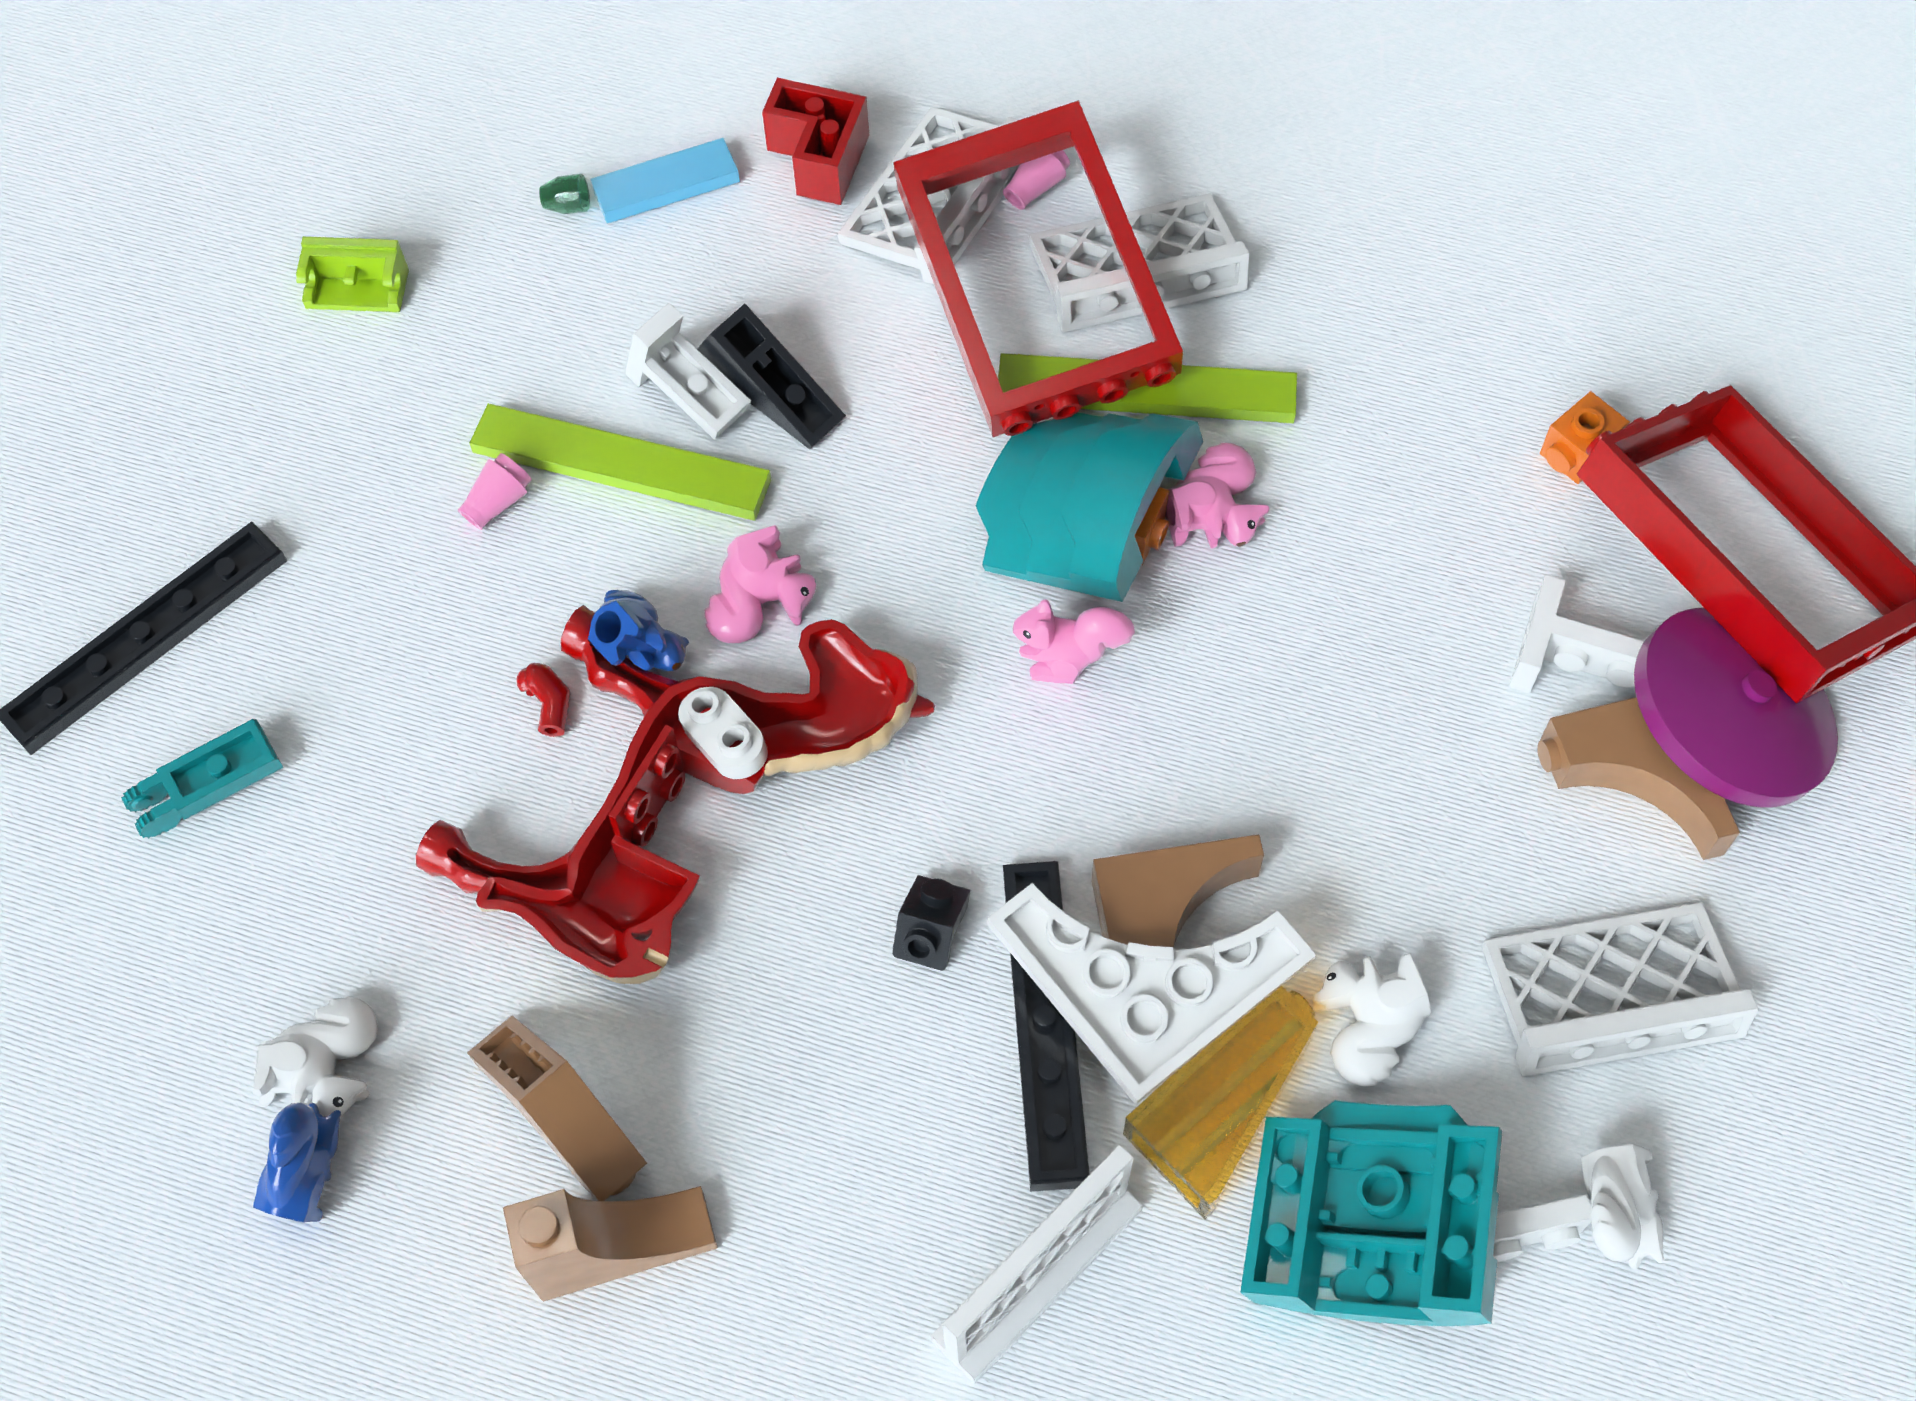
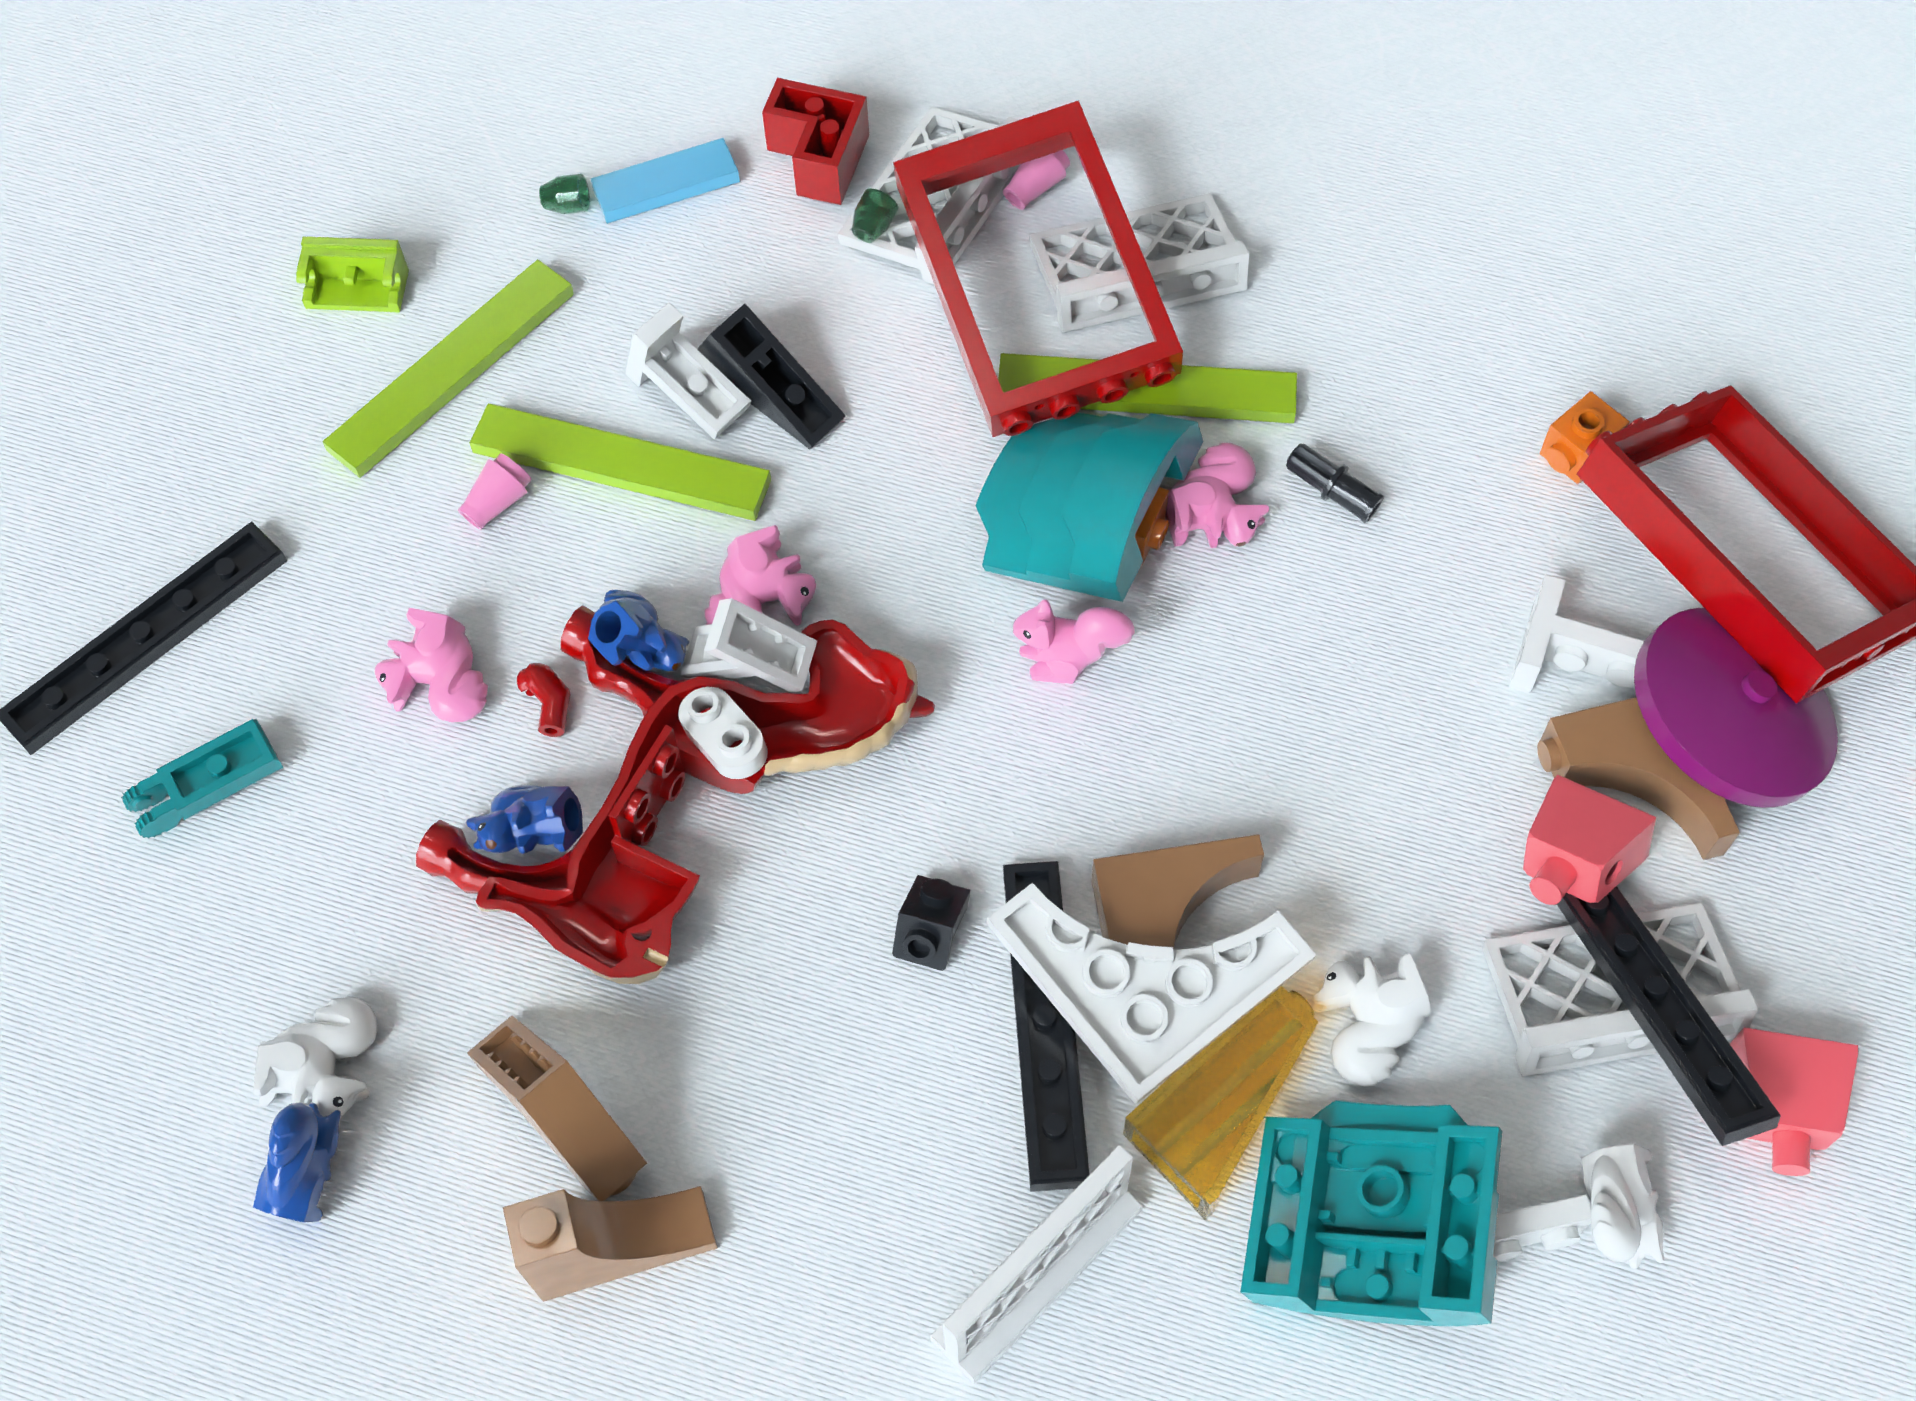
none -> lime tile [322,259,574,478]
none -> bright pink animal [375,608,488,722]
none -> blue animal [466,785,583,854]
none -> white bracket [681,598,817,692]
none -> clear green hose [852,188,899,243]
none -> black axle [1286,443,1384,523]
none -> coral torso [1523,775,1656,905]
none -> black tile [1556,886,1781,1146]
none -> coral torso [1730,1027,1858,1176]

